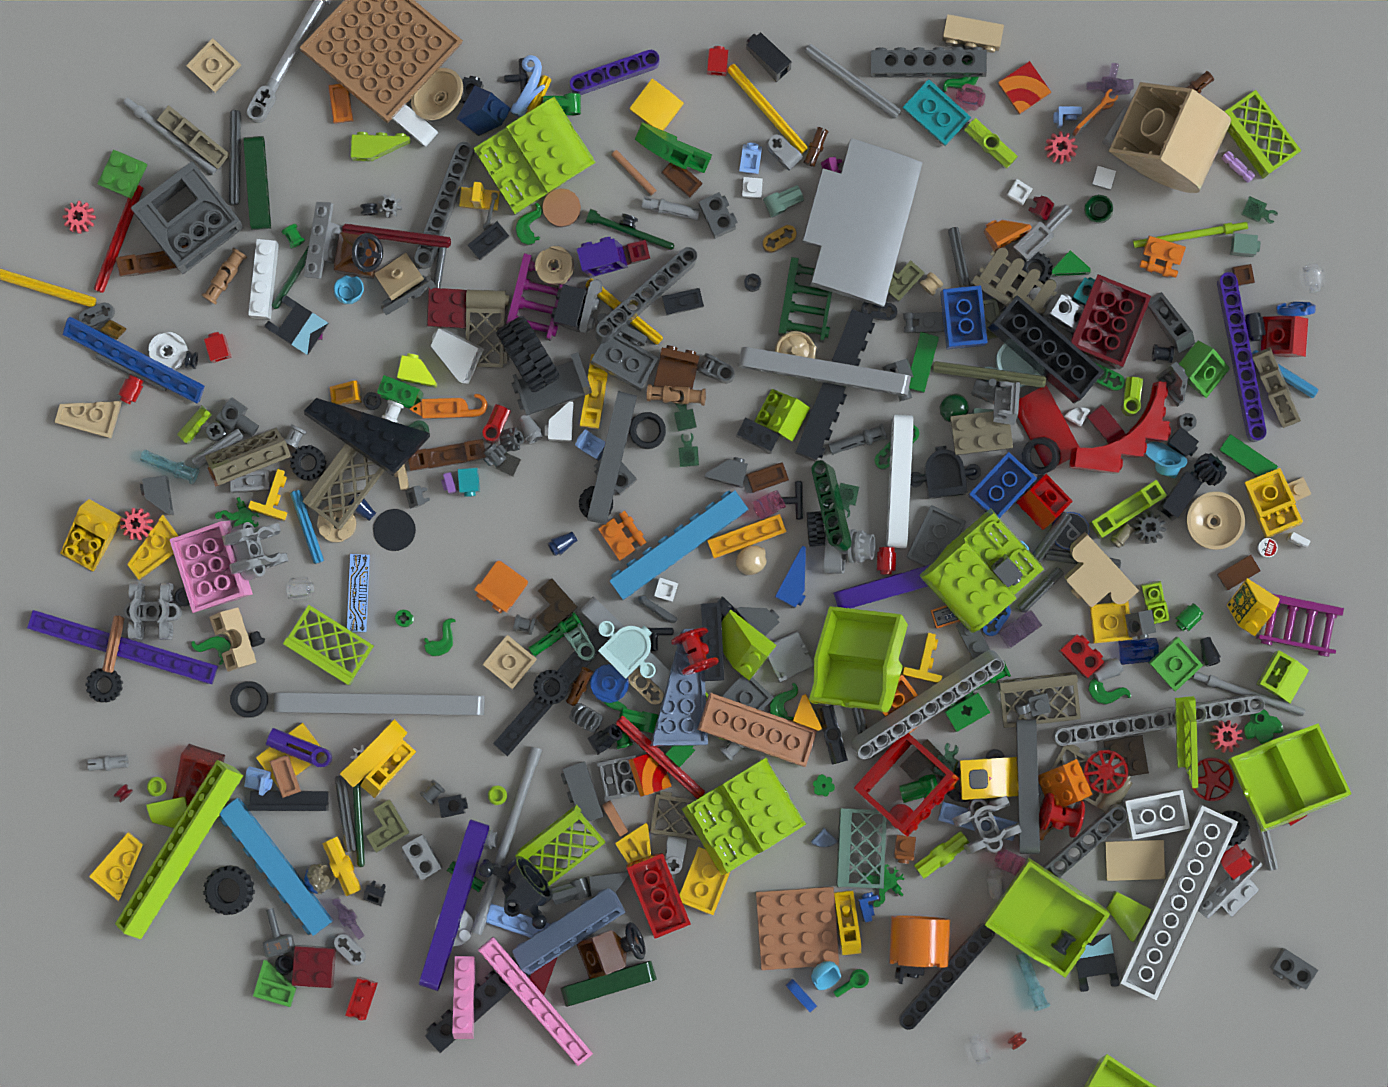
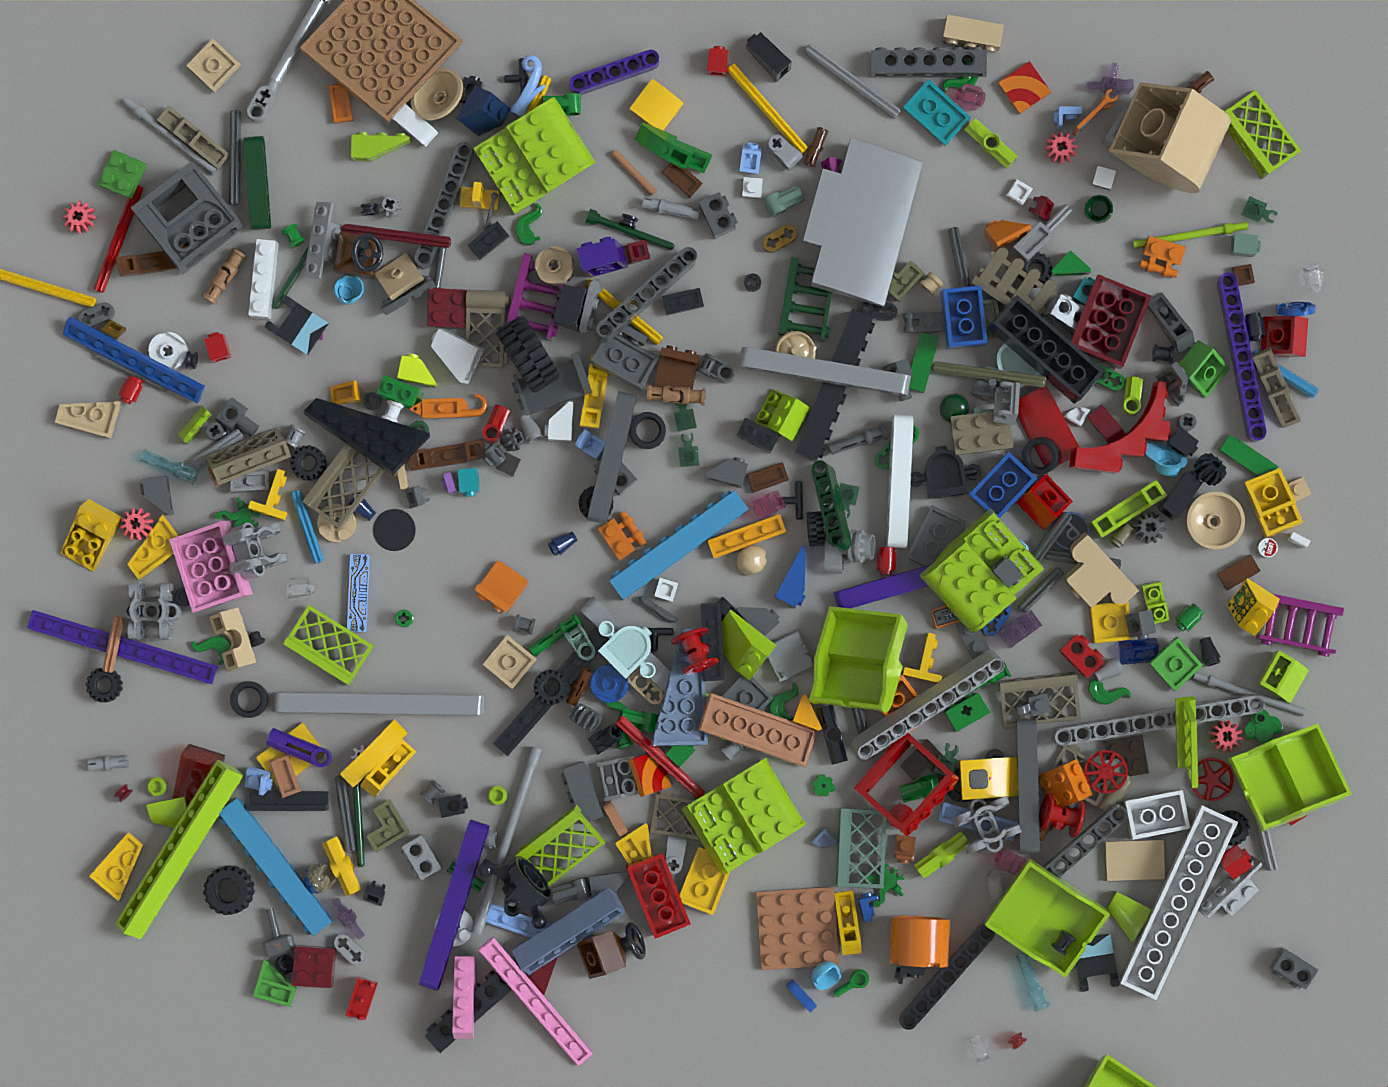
green piece [424,618,456,656] -> none
dark brown plate [536,578,578,632] -> none
nougat tile [543,188,581,227] -> none
dark green beam [560,961,657,1007] -> none
lavender axle [1222,151,1255,183] -> none

